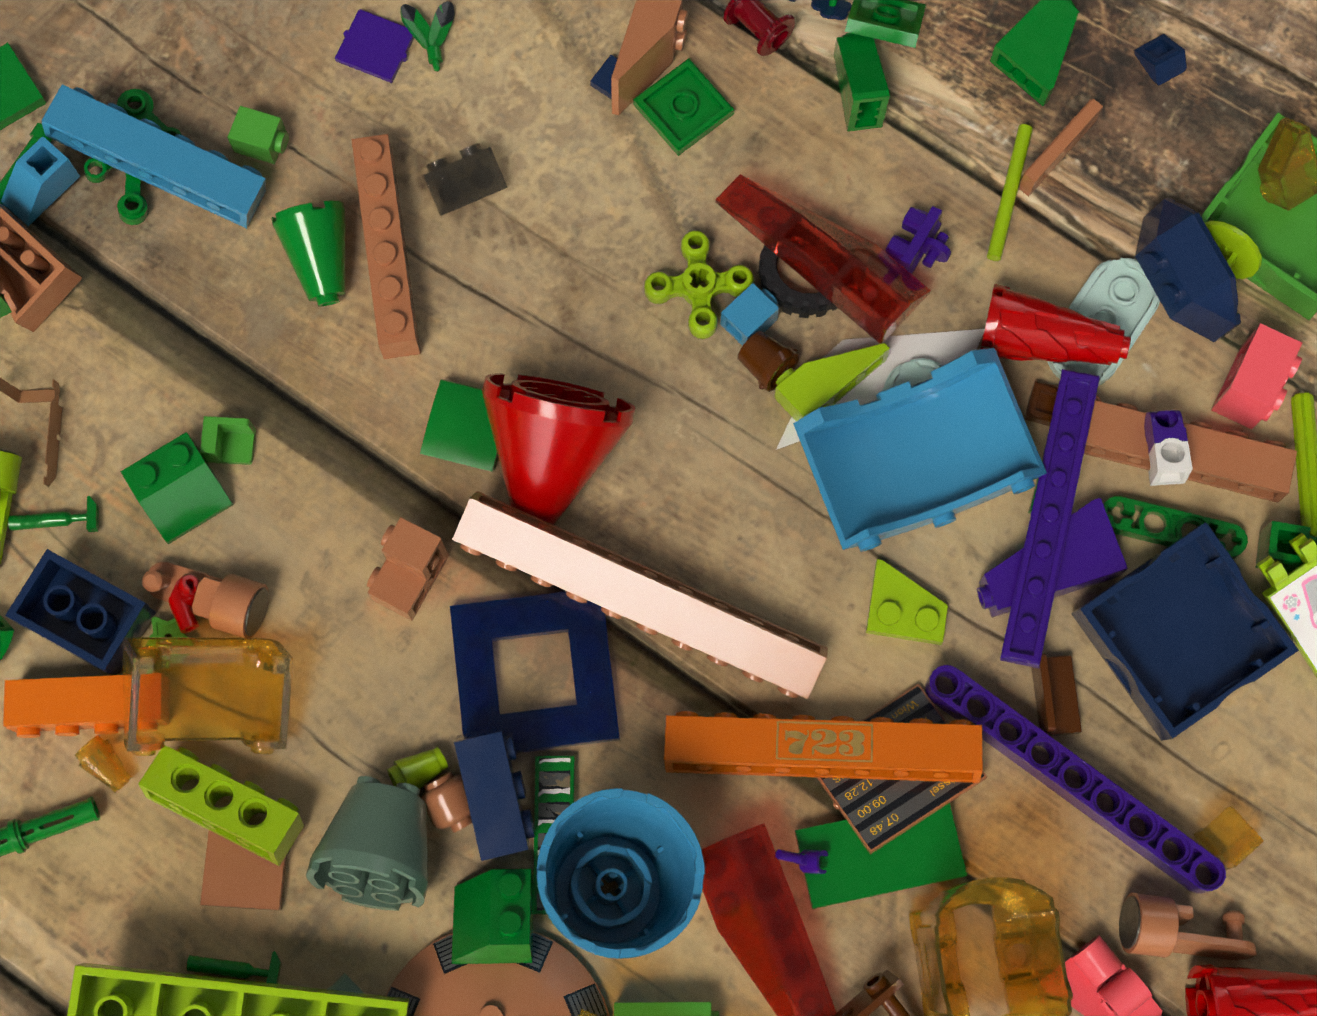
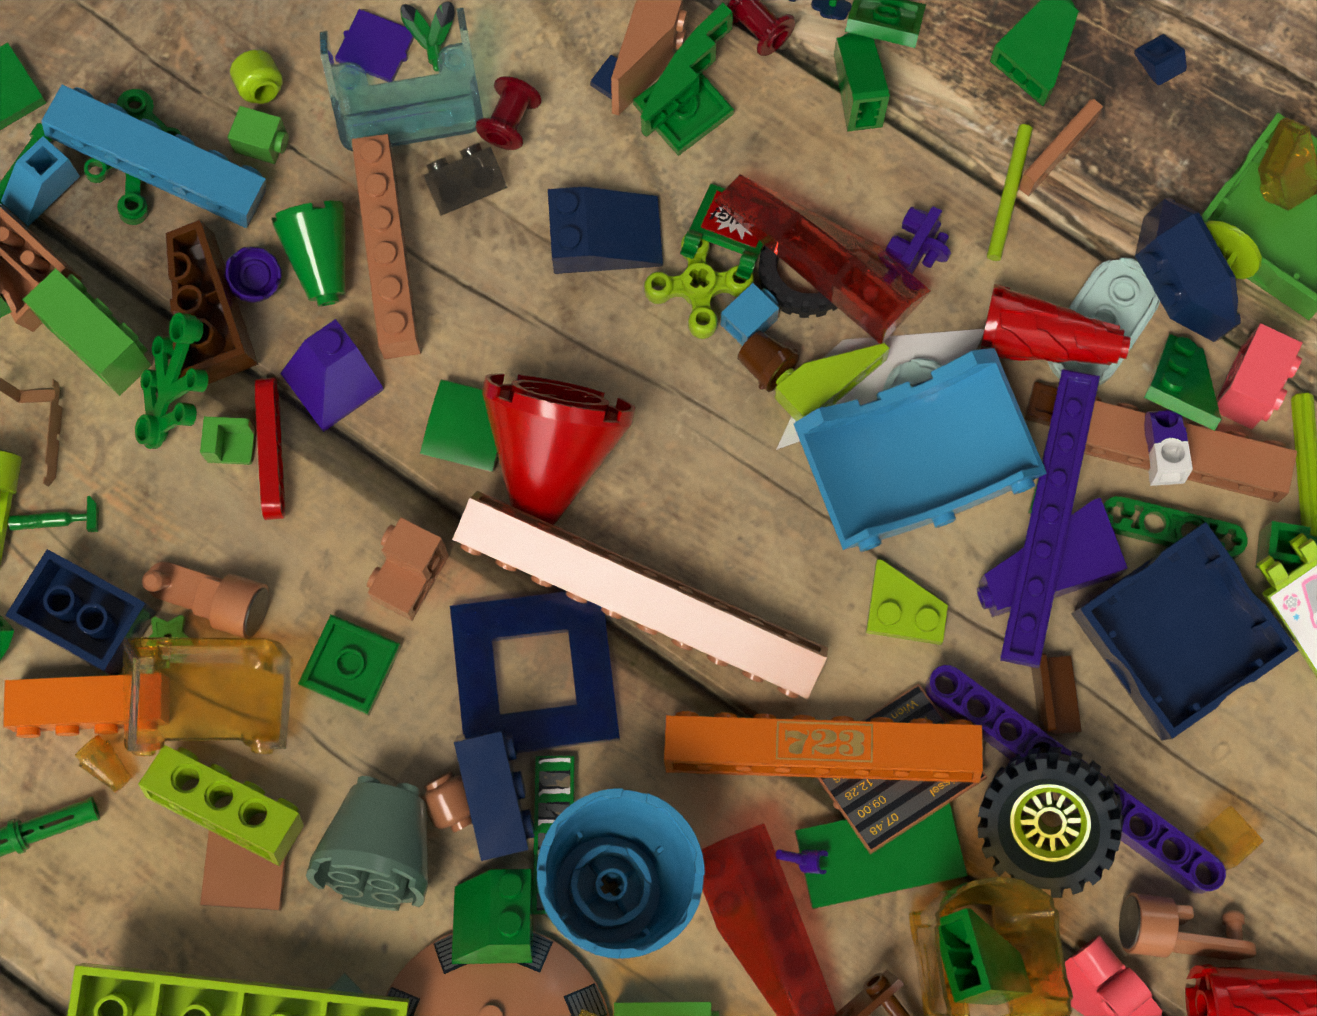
green slope [120,432,233,544] -> none
red arm [168,574,200,633] -> none
green piece [186,951,282,984] -> none
lime cone [387,747,448,790] -> none
none -> bright green brick [22,268,152,396]
none -> green plant [135,313,208,449]
none -> reddish brown wedge [166,220,259,384]
none -> dark purple hair [225,247,282,303]
none -> lime head [230,50,283,104]
none -> red beam [255,377,286,520]
none -> dark purple slope [280,319,384,432]
none -> green tile [298,614,402,716]
none -> clear light blue windscreen [320,8,483,152]
none -> dark red hose [475,76,542,150]
none -> dark blue slope [547,187,663,274]
none -> green slope [640,3,733,137]
none -> green flag [680,183,778,280]
none -> green slope [931,908,1033,1005]
none -> black wheel [977,746,1123,898]
none -> green wing [1144,334,1221,431]

